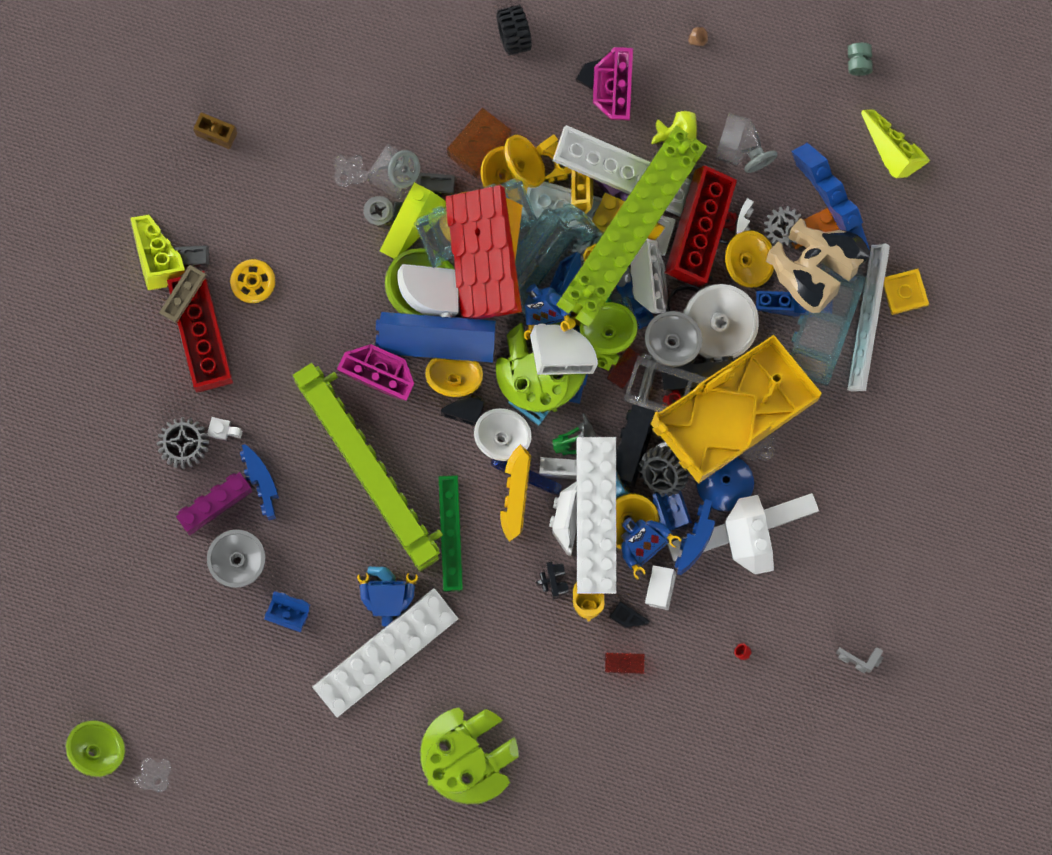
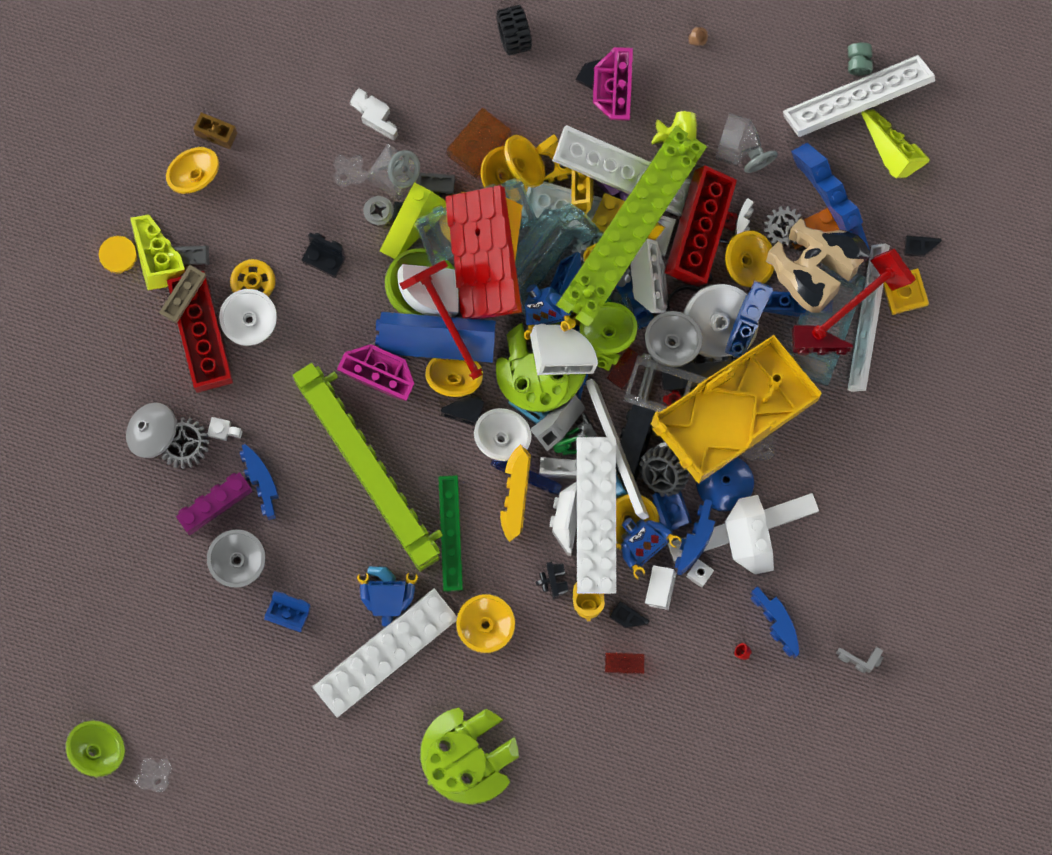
none -> yellow tile [98,236,137,274]
none -> light grey dish [126,403,176,458]
none -> yellow dish [166,147,219,194]
none -> white dish [219,289,277,346]
none -> black bracket [302,232,346,278]
none -> white plate [350,88,398,141]
none -> red tile [399,260,483,380]
none -> yellow dish [456,594,515,653]
none -> light grey slope [530,395,585,451]
none -> white tile [586,378,649,520]
none -> white plate [686,559,714,588]
none -> blue slope [725,280,773,358]
none -> blue slope [750,586,799,659]
none -> white plate [783,55,935,137]
none -> dark red slope [792,325,853,355]
none -> red tile [812,248,916,340]
none -> black tile [905,236,941,257]

